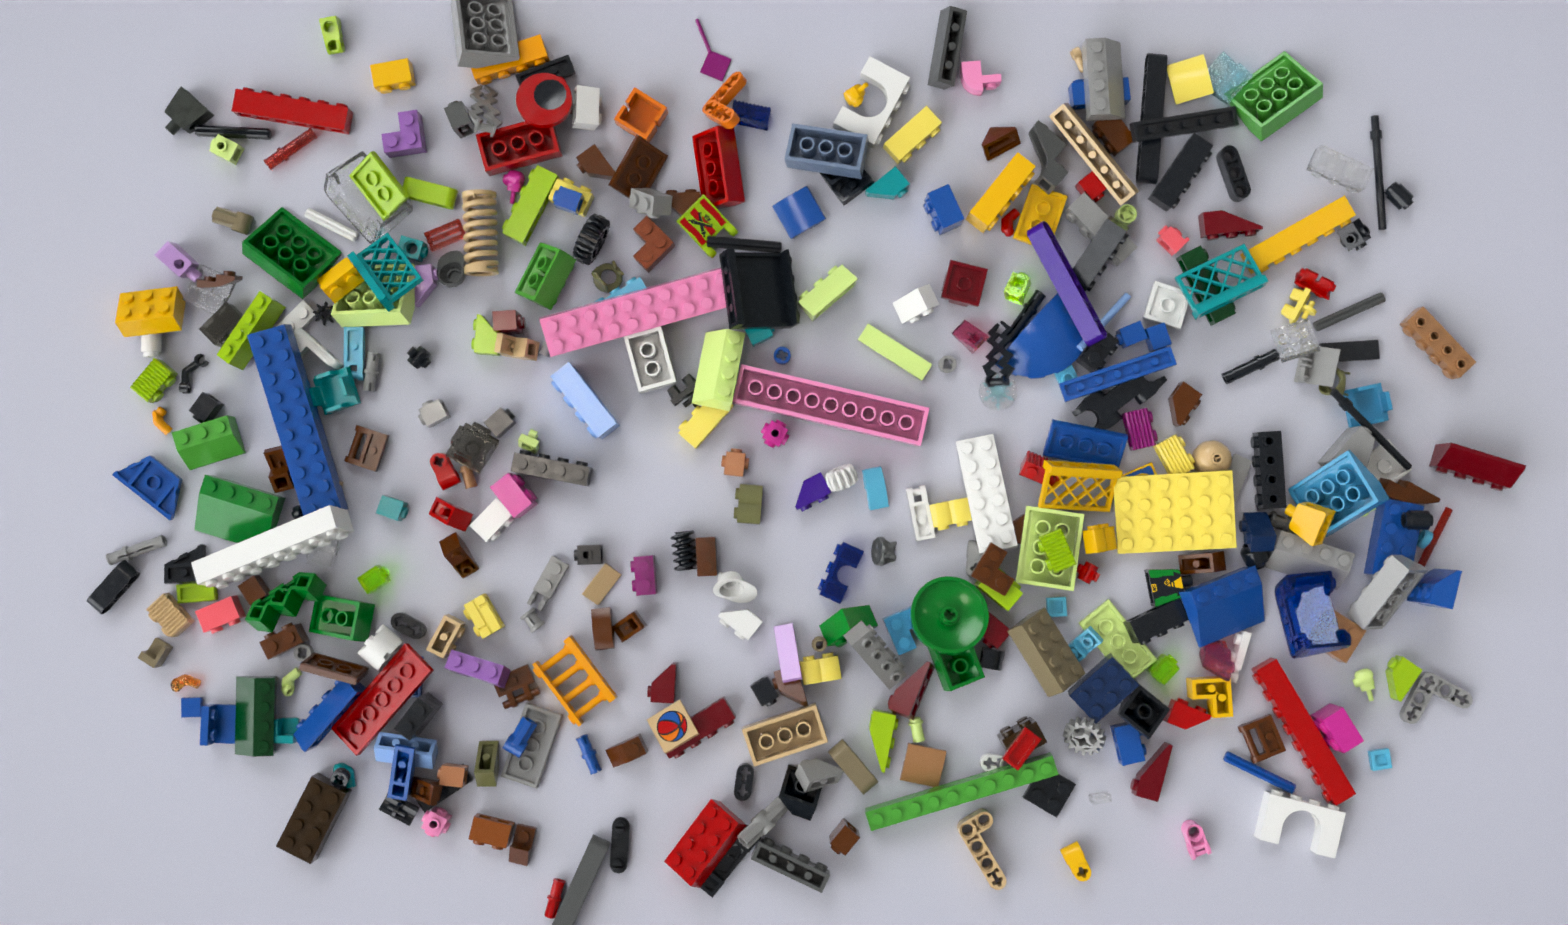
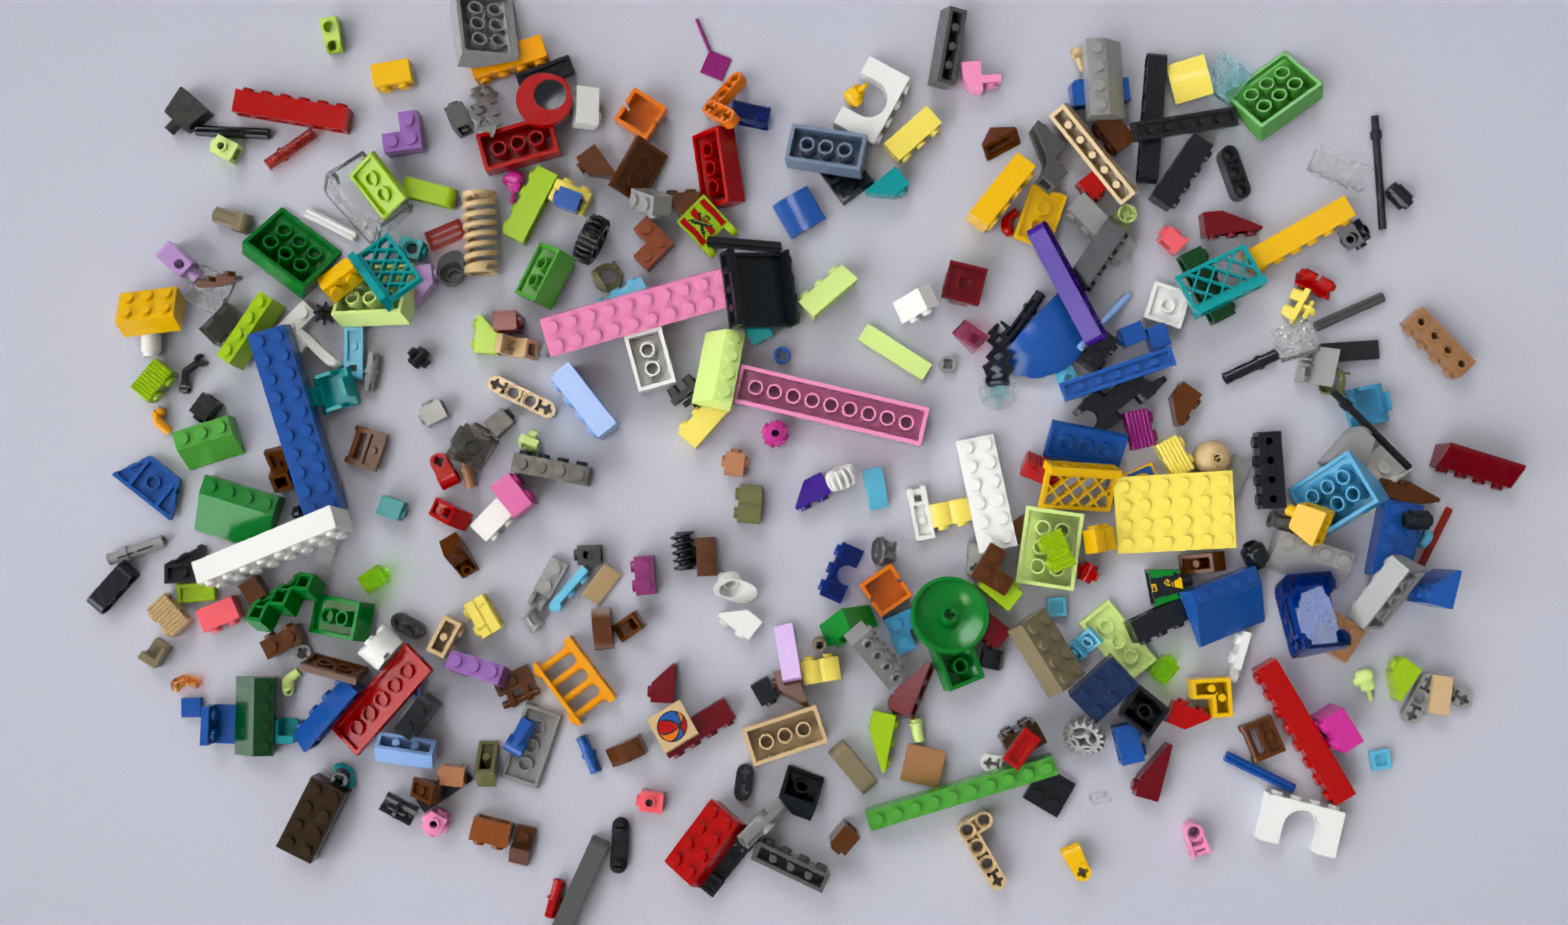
blue slope [387,744,415,801] -> none
light grey slope [795,758,843,793] -> none
blue brick [923,184,964,235] -> none
clear neon green brick [1003,272,1031,305] -> none
clear pink slope [1199,640,1235,681] -> none
dark blue brick [1239,512,1277,552] -> none
none -> tan beam [487,376,557,419]
none -> medium azure plate [549,565,591,612]
none -> coral brick [636,789,665,814]
none -> orange piece [858,563,913,617]
none -> tan tile [1427,674,1454,716]

